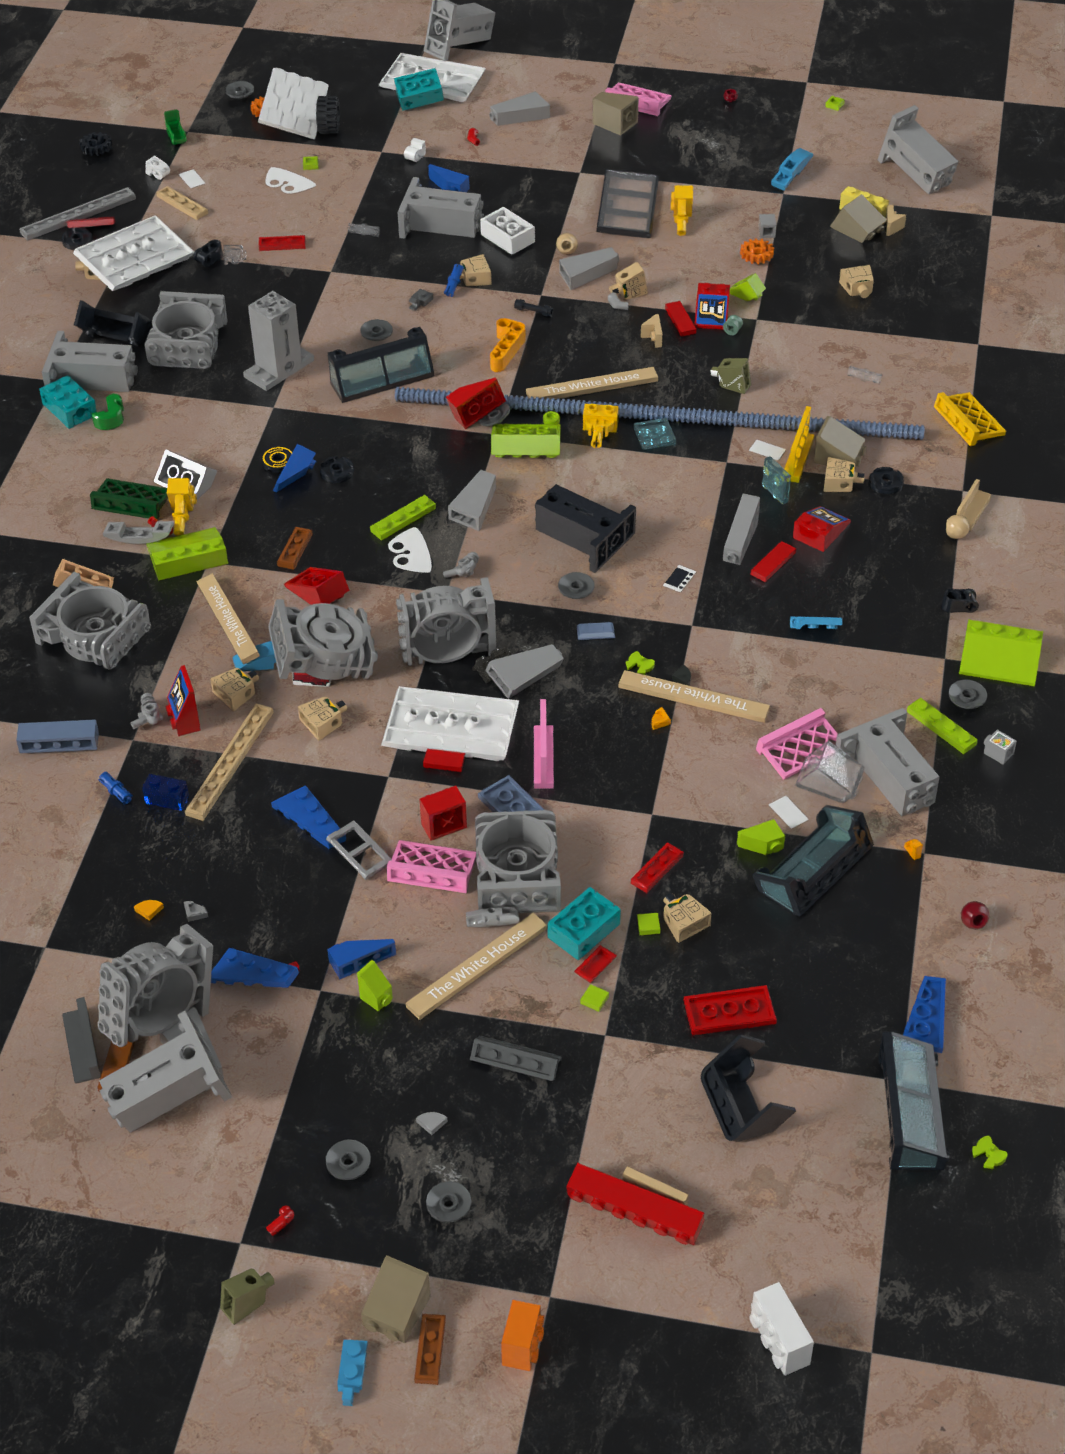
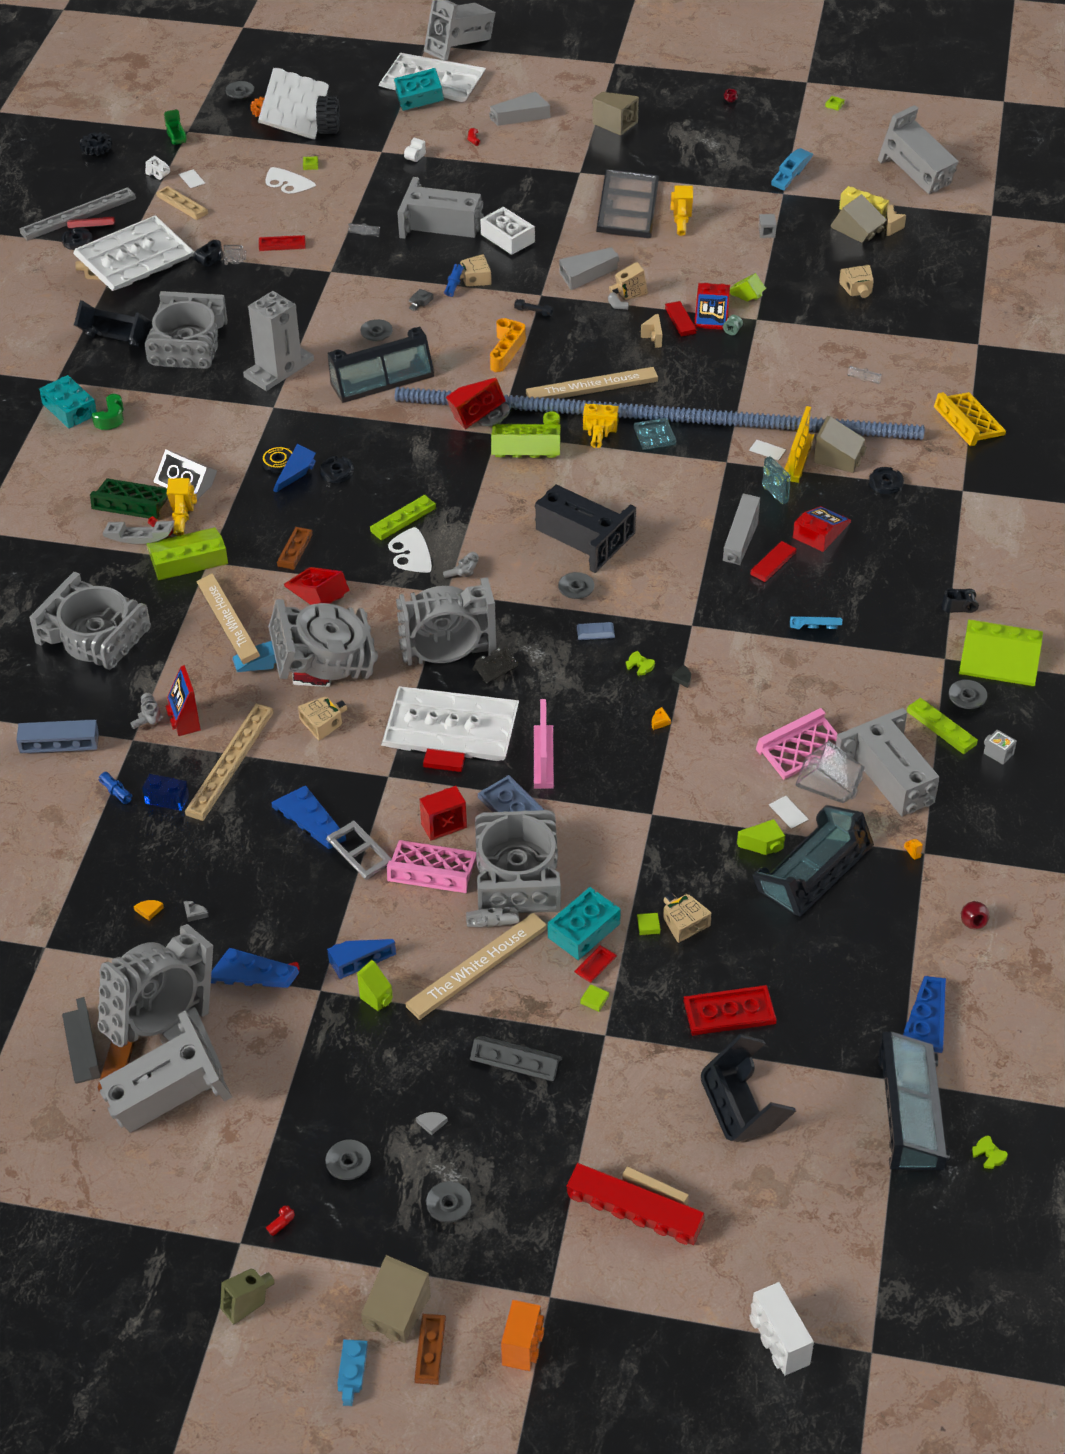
light grey brick [42,331,138,392] -> none
light nougat slope [53,559,114,588] -> none
tan torso [210,668,259,711] -> none
blue slope [429,164,470,192] -> none
light grey slope [448,470,496,531] -> none
light grey slope [485,644,564,699] -> none
tan piece [556,233,578,255] -> none
bright pink fence [605,83,671,116] -> none
tan tile [619,670,770,723] -> none
red tile [631,842,684,893] -> none
black sticker [663,565,696,592] -> none
olive torso [711,358,751,394] -> none
orange gear [740,238,774,264] -> none
tan torso [824,457,865,492] -> none
tan piece [946,515,970,539] -> none
tan panel [956,479,991,531] -> none

